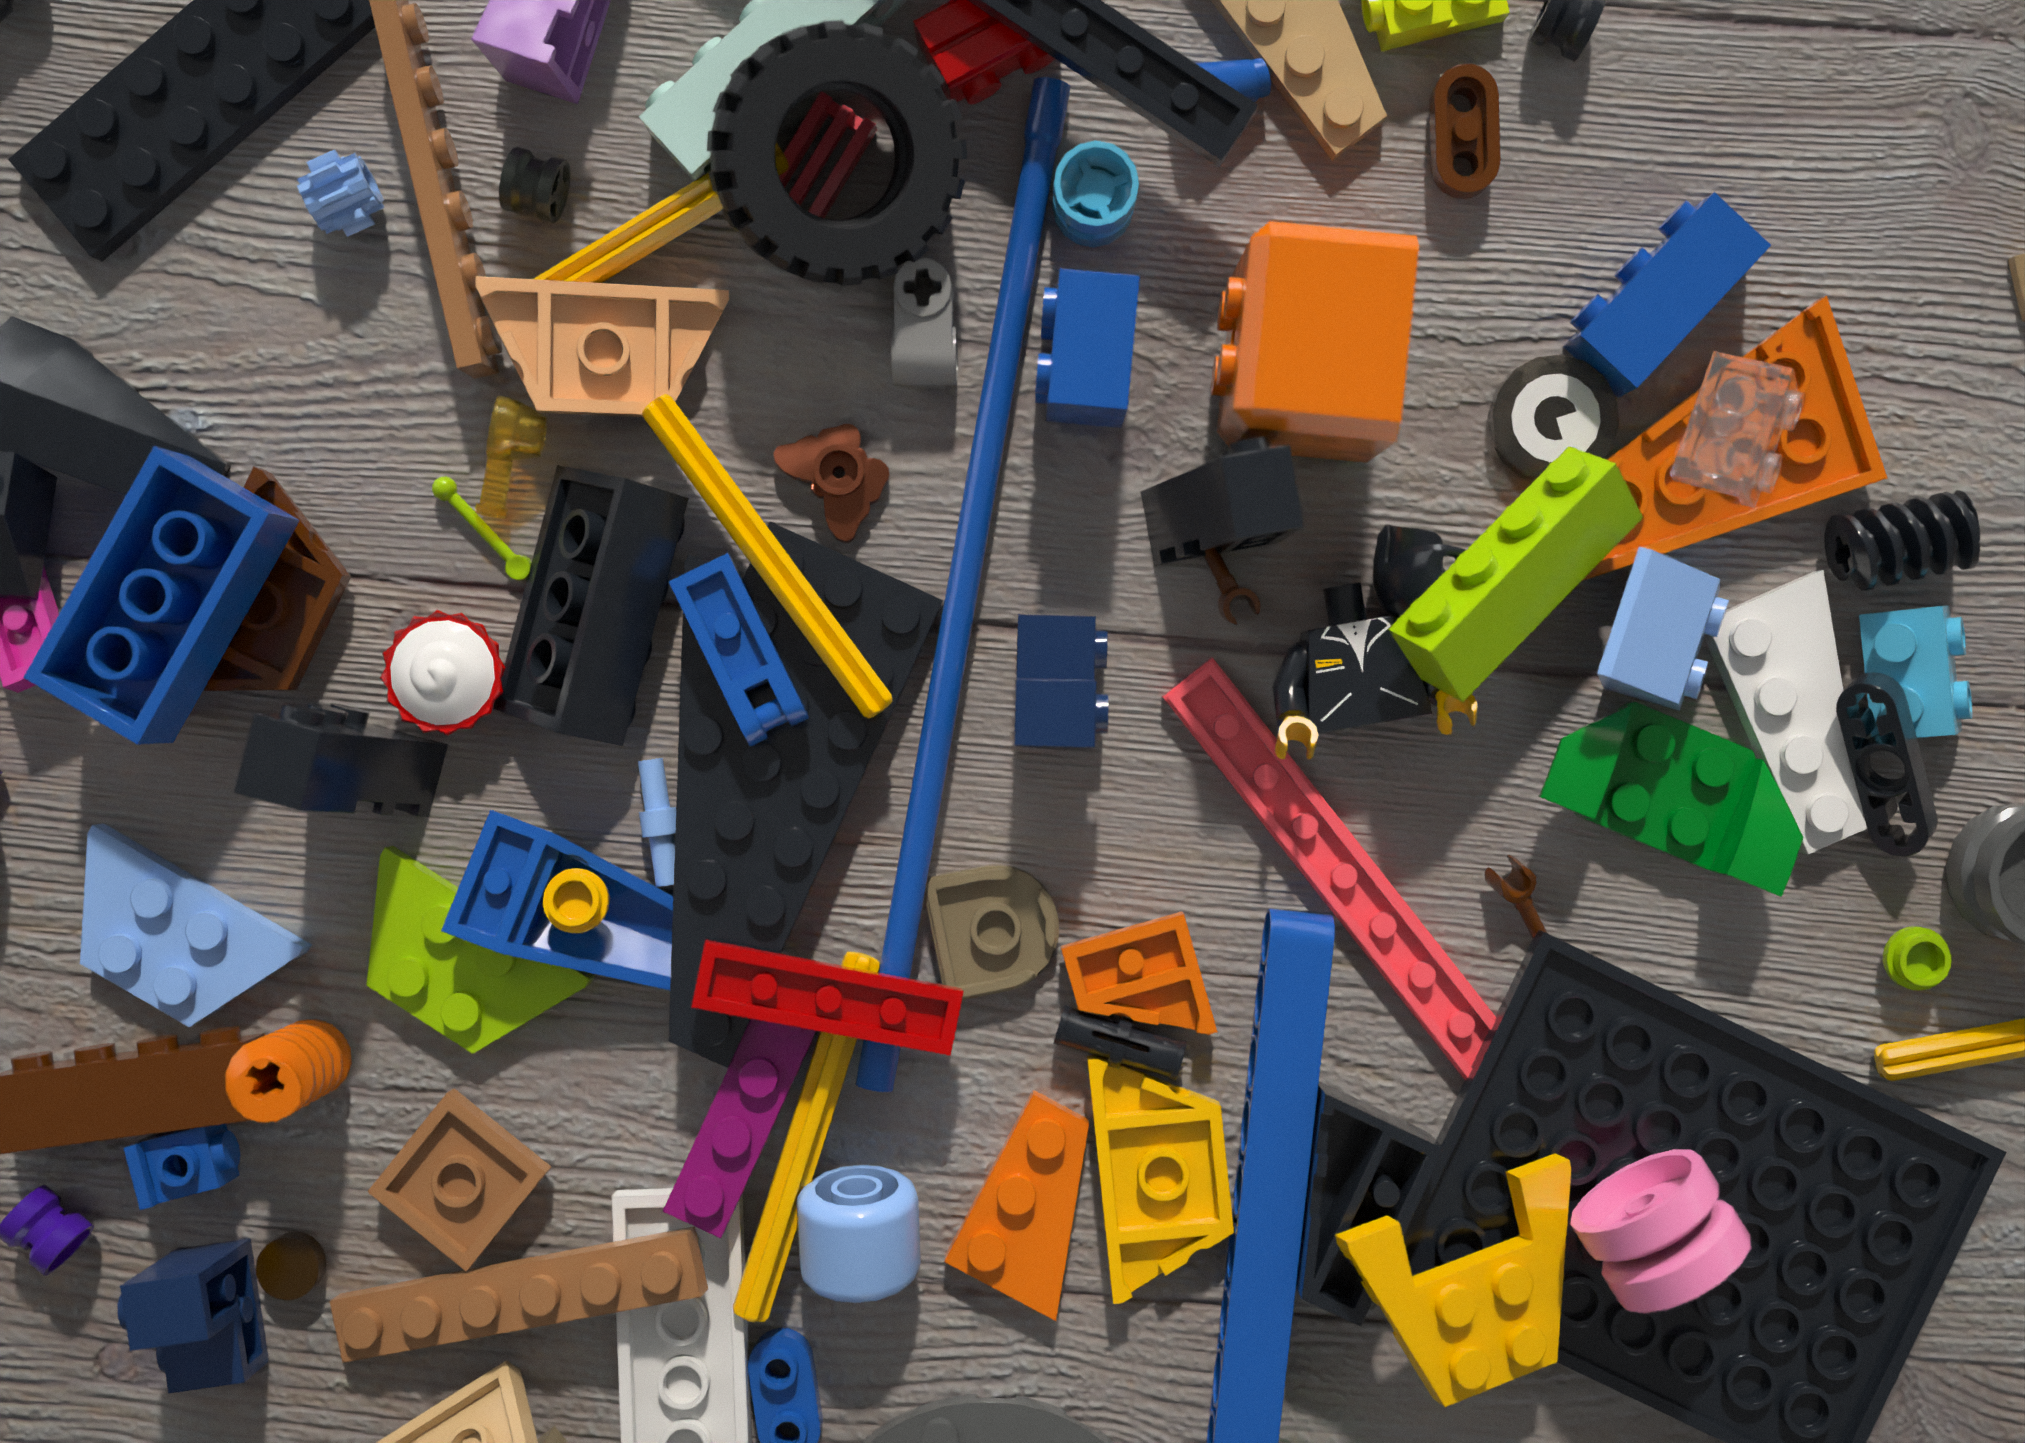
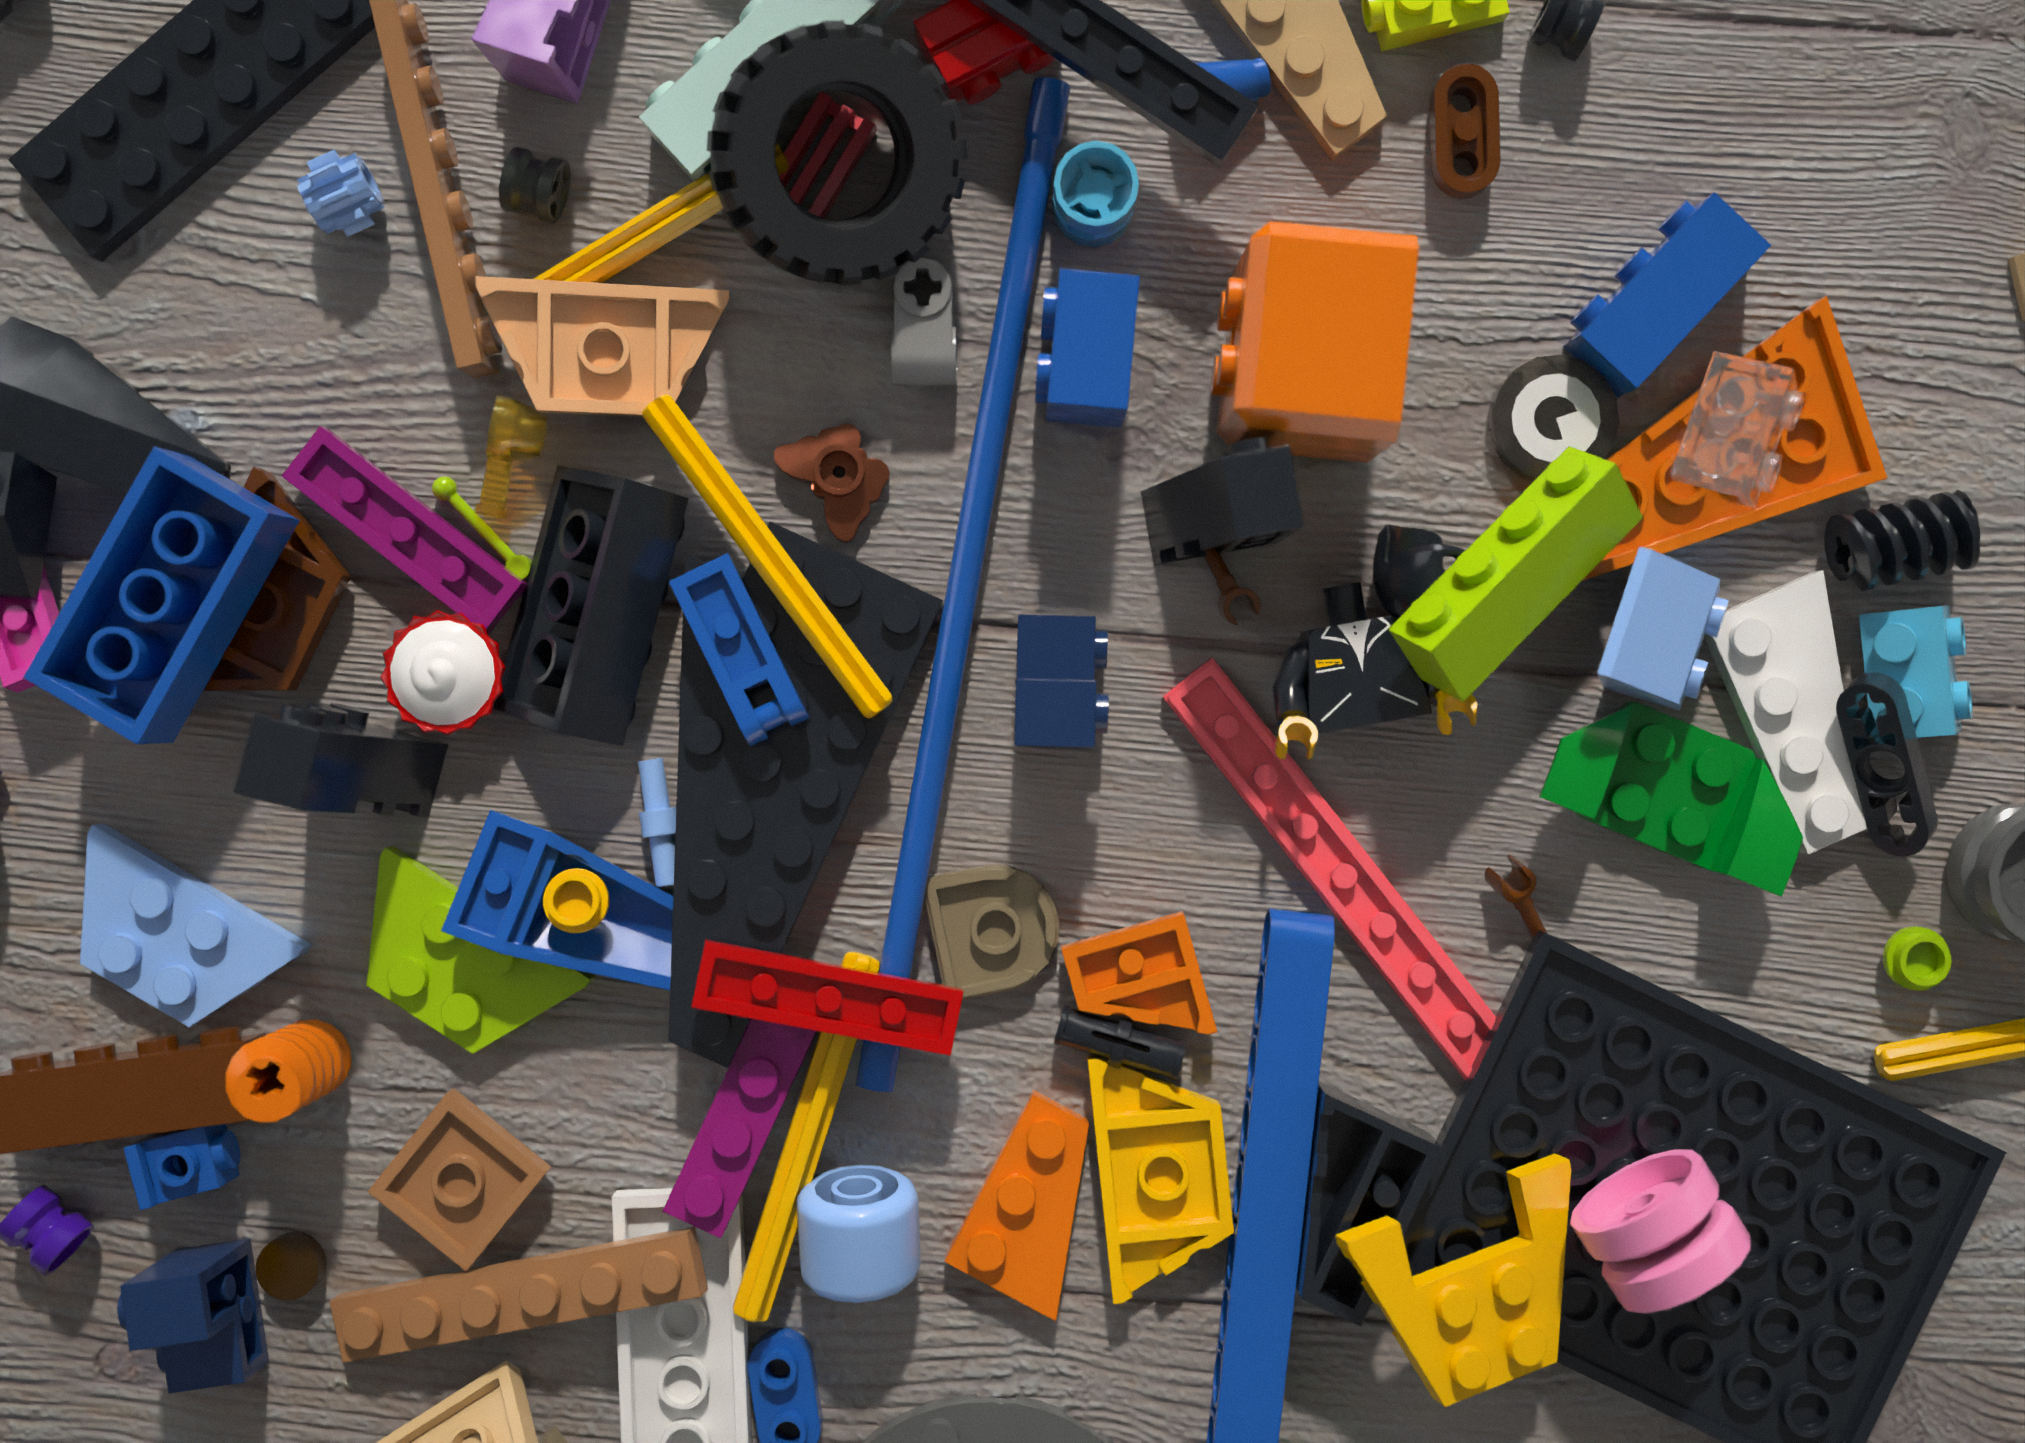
none -> magenta plate [281,426,528,634]

